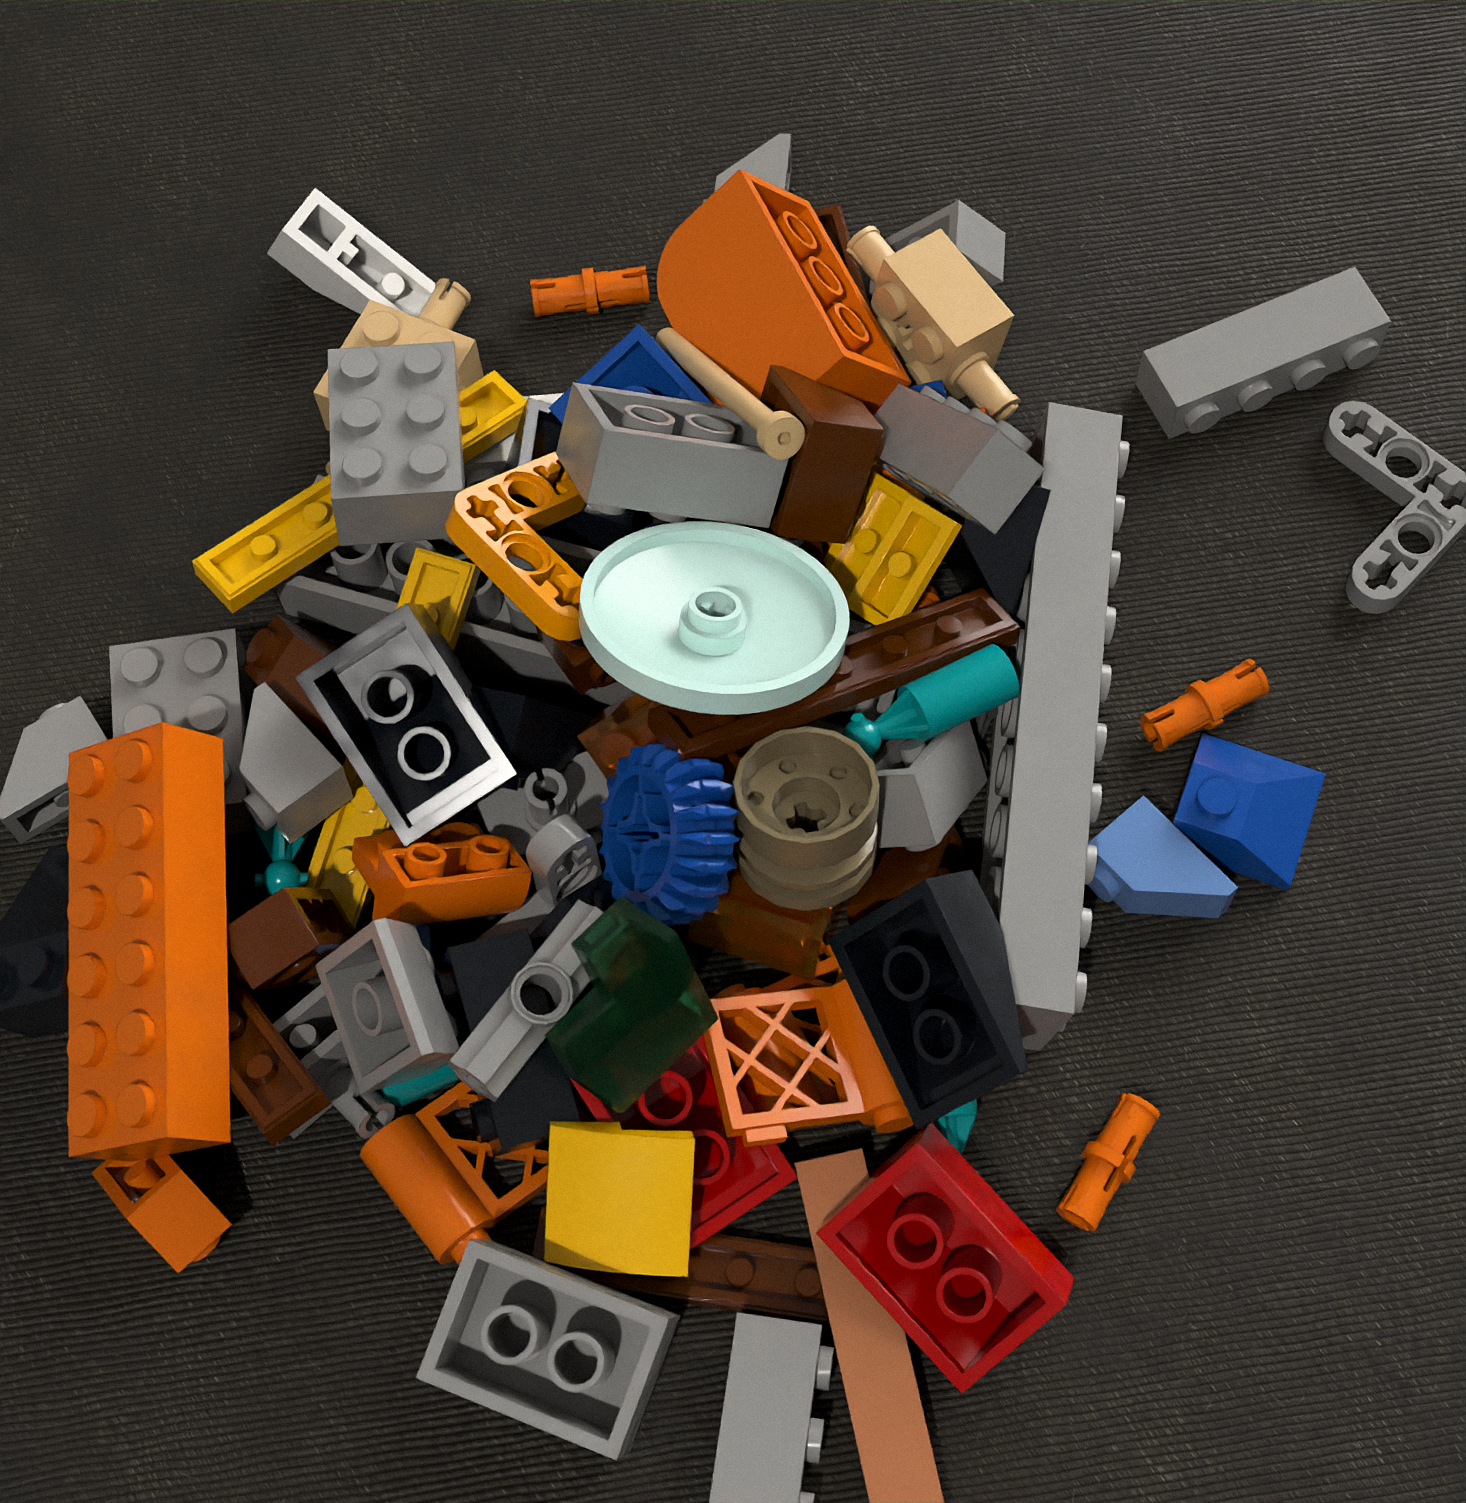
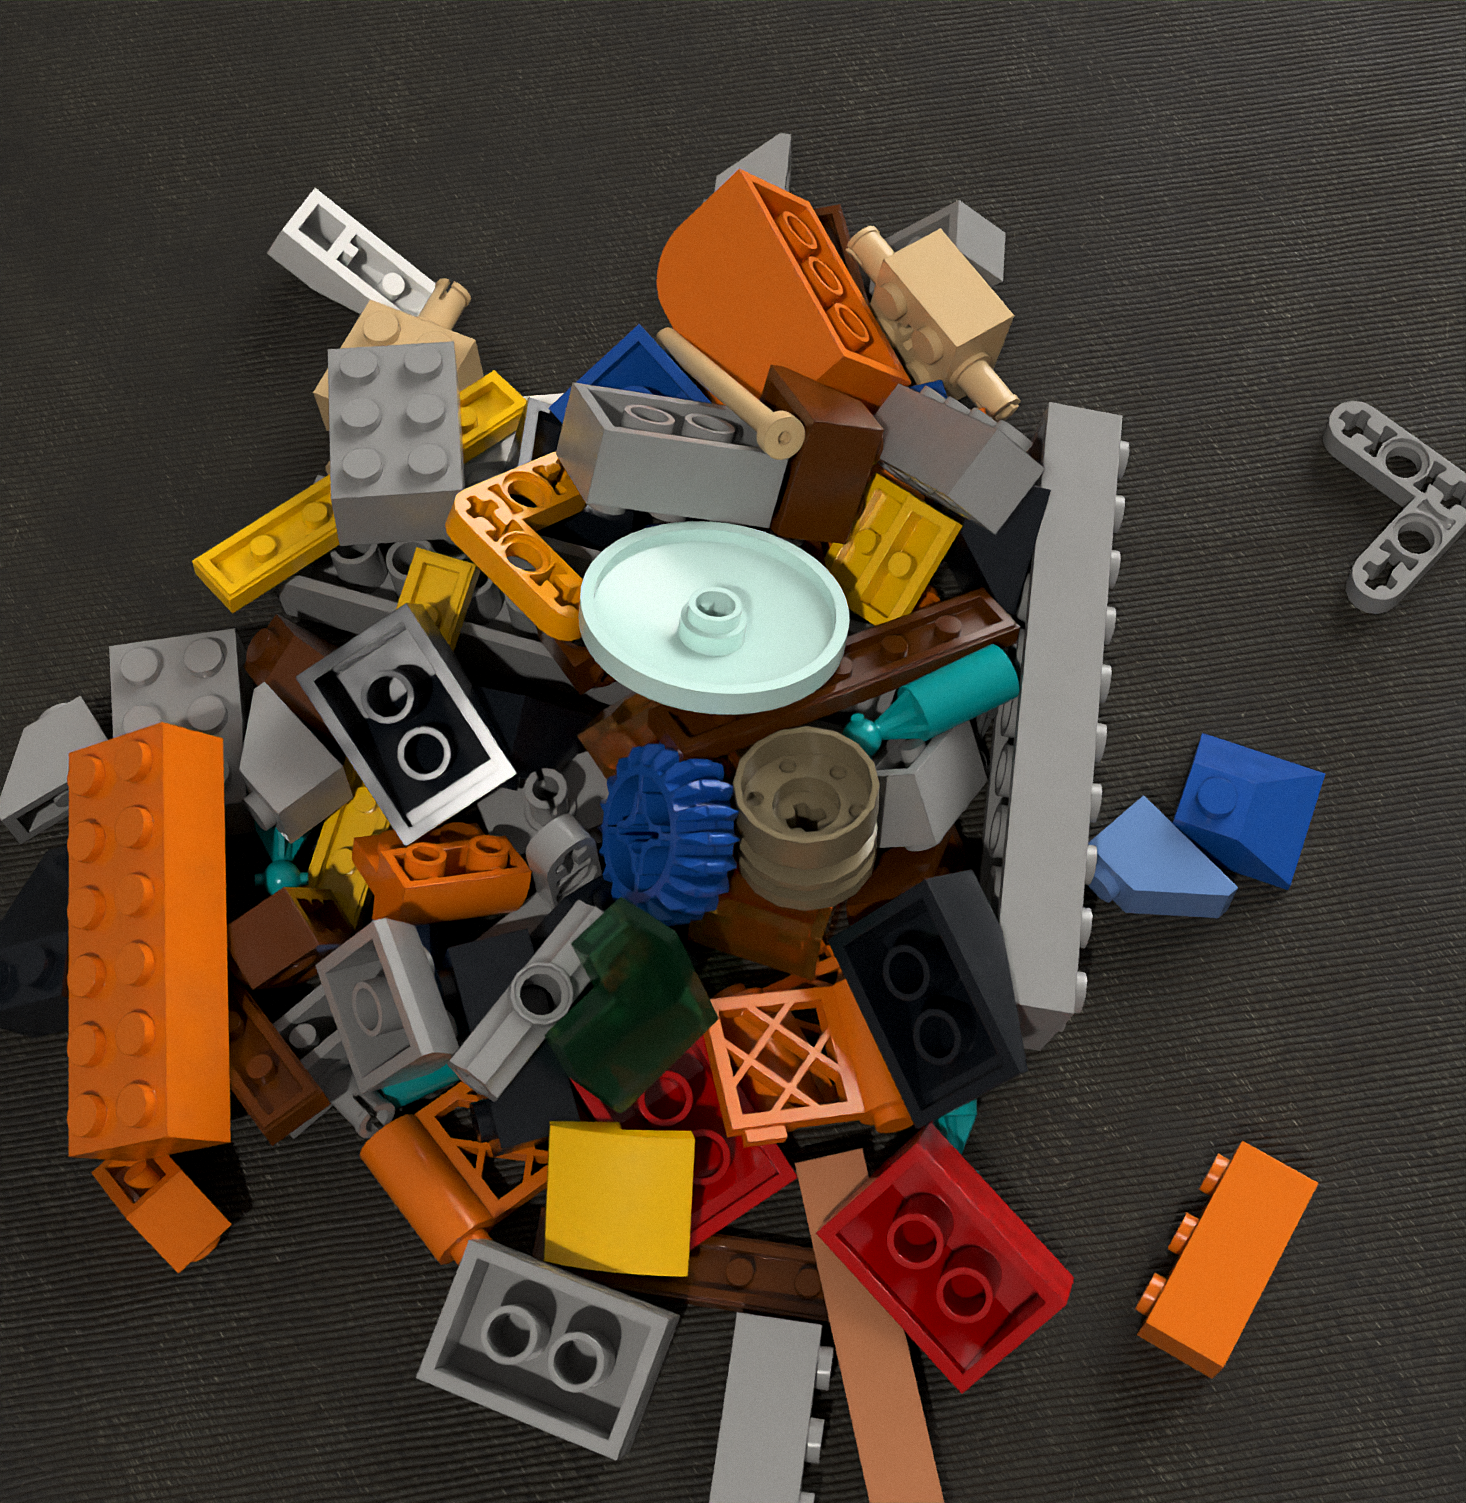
orange pin [530,265,650,317] -> none
orange pin [1056,1092,1160,1233] -> none
light grey brick [1136,267,1391,439] -> none
orange pin [1140,658,1269,752] -> none
none -> orange brick [1135,1141,1318,1379]

